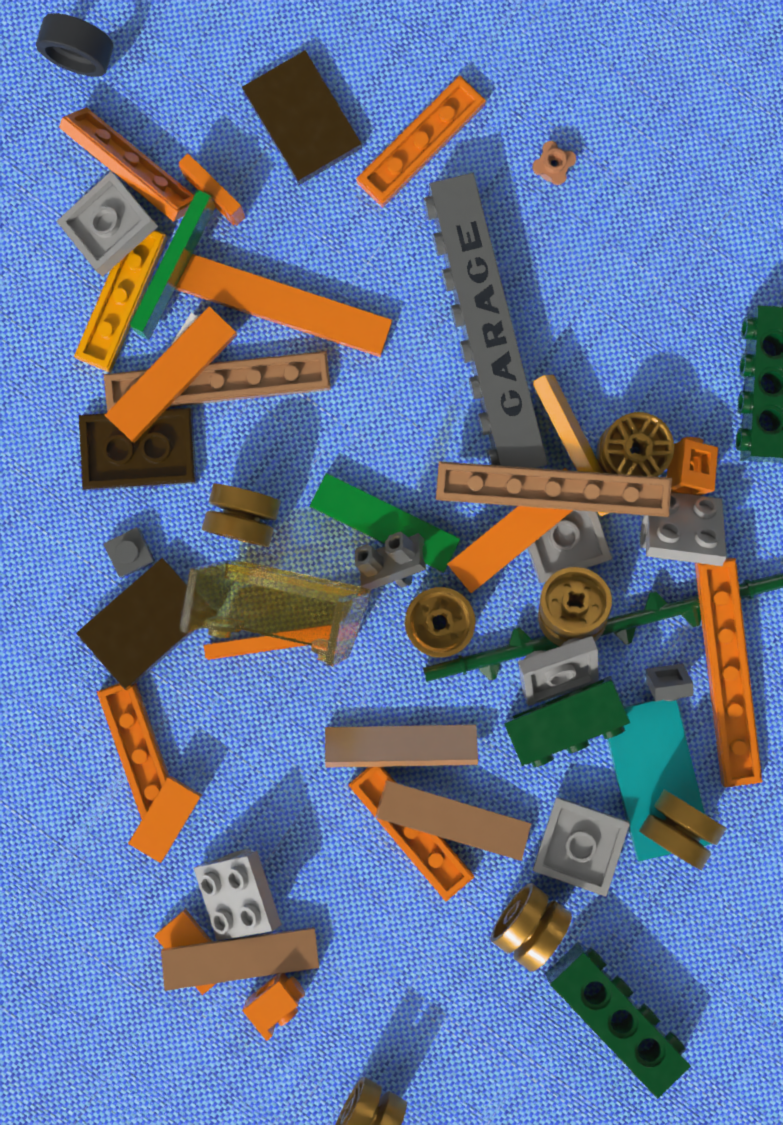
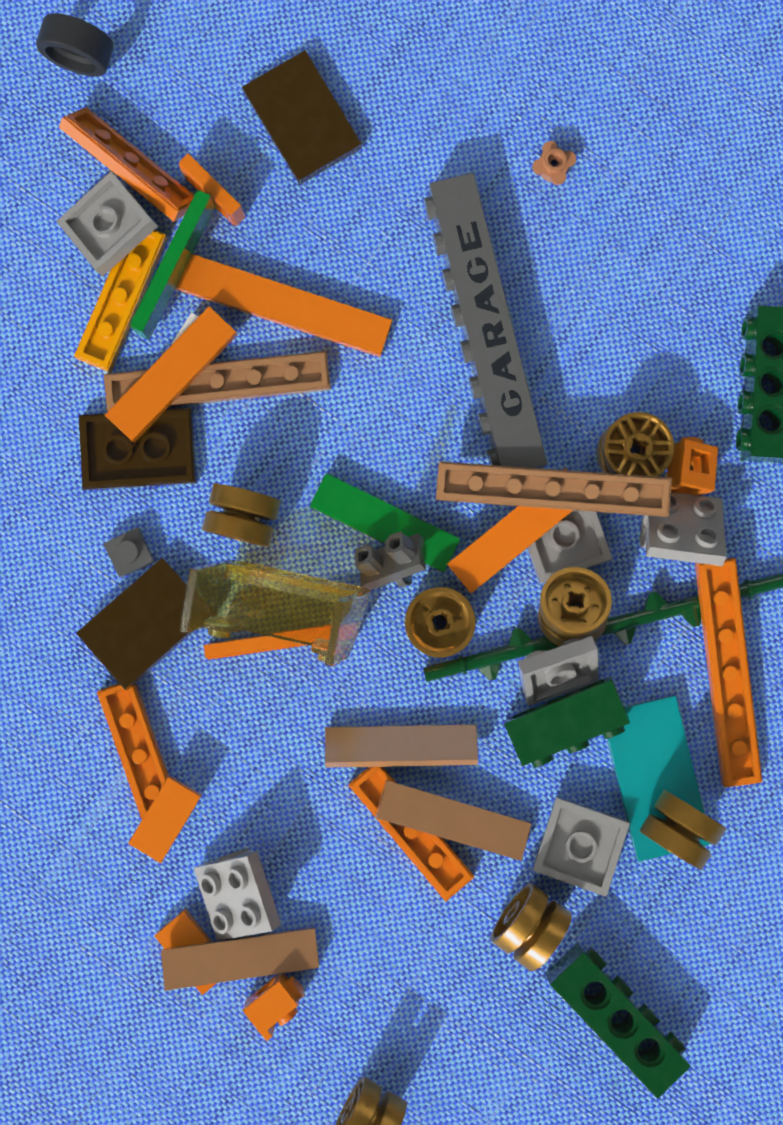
orange tile [356,75,486,208] -> none
light orange tile [533,374,608,516] -> none
dark grey plate [646,663,693,701] -> none

